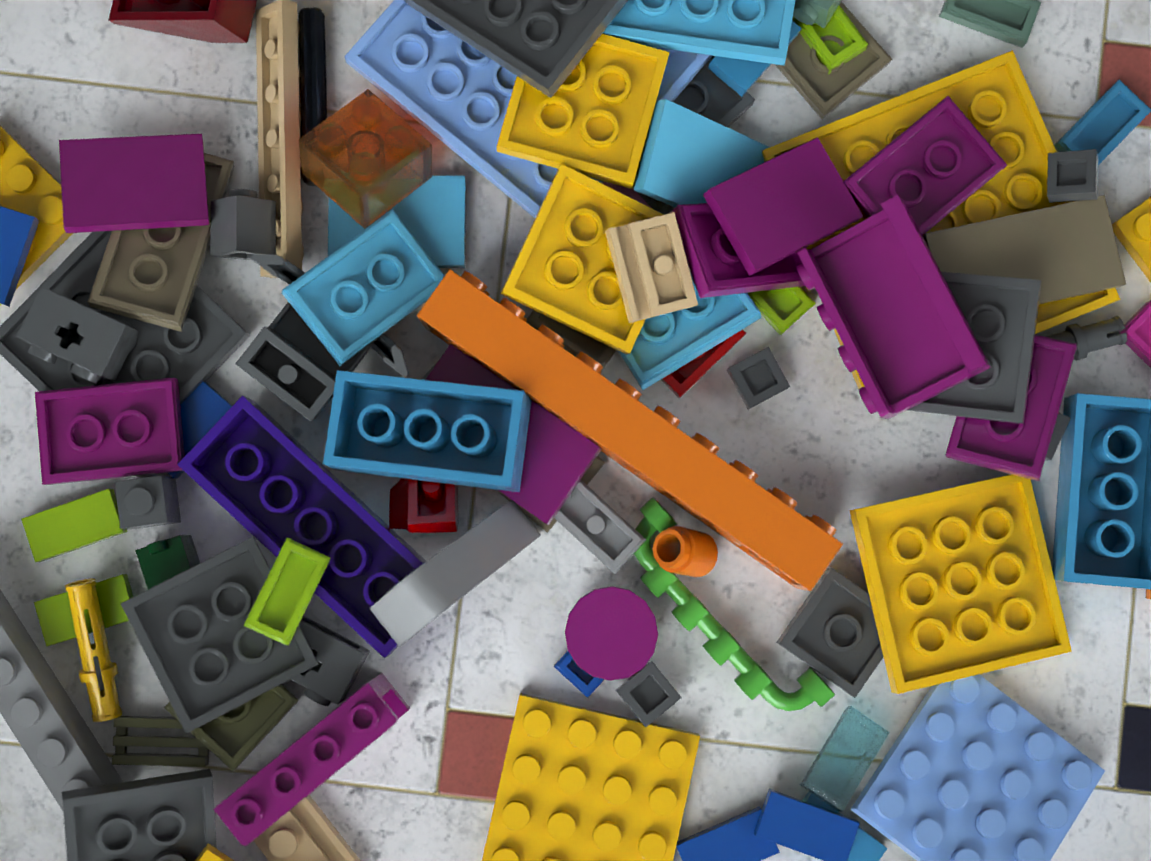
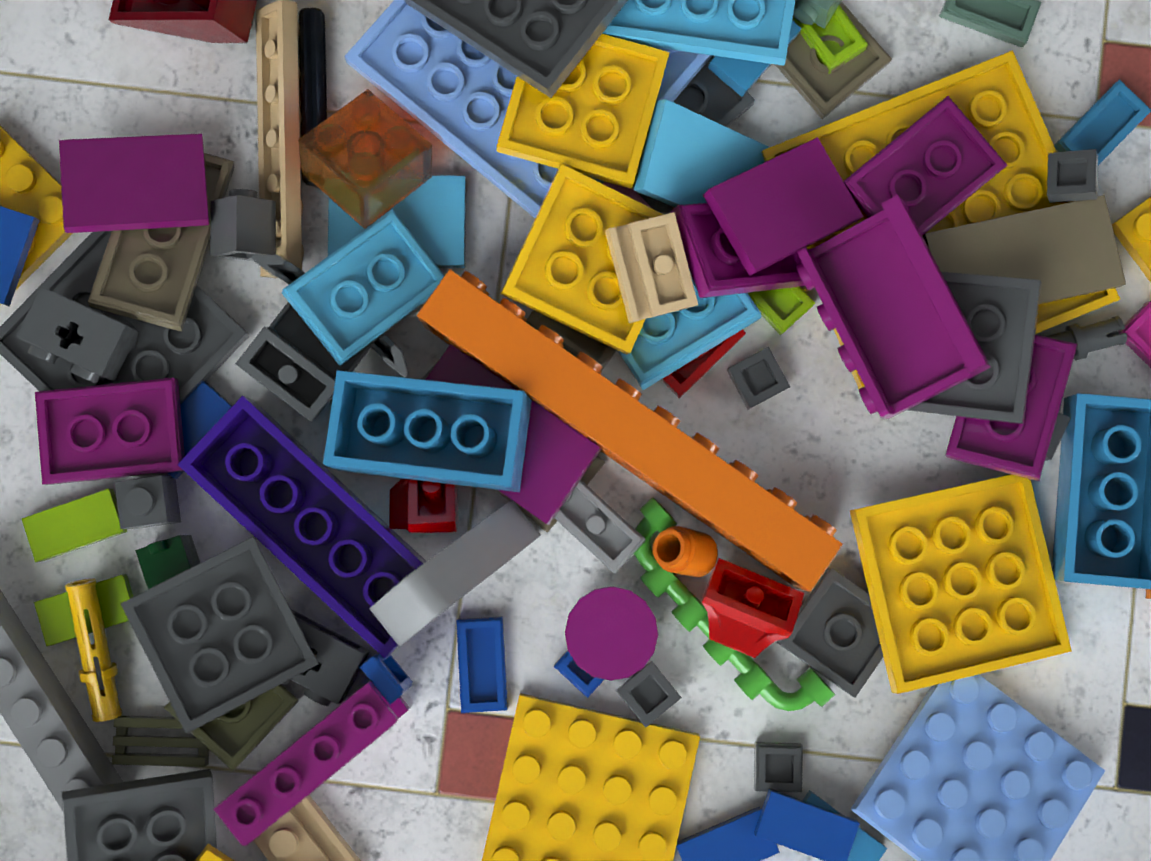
lime tile [244,538,331,646] -> none
clear light blue tile [800,706,890,812] -> none
none -> blue tile [360,653,413,705]
none -> blue tile [456,617,508,713]
none -> red slope [702,558,805,658]
none -> dark grey tile [754,742,803,792]

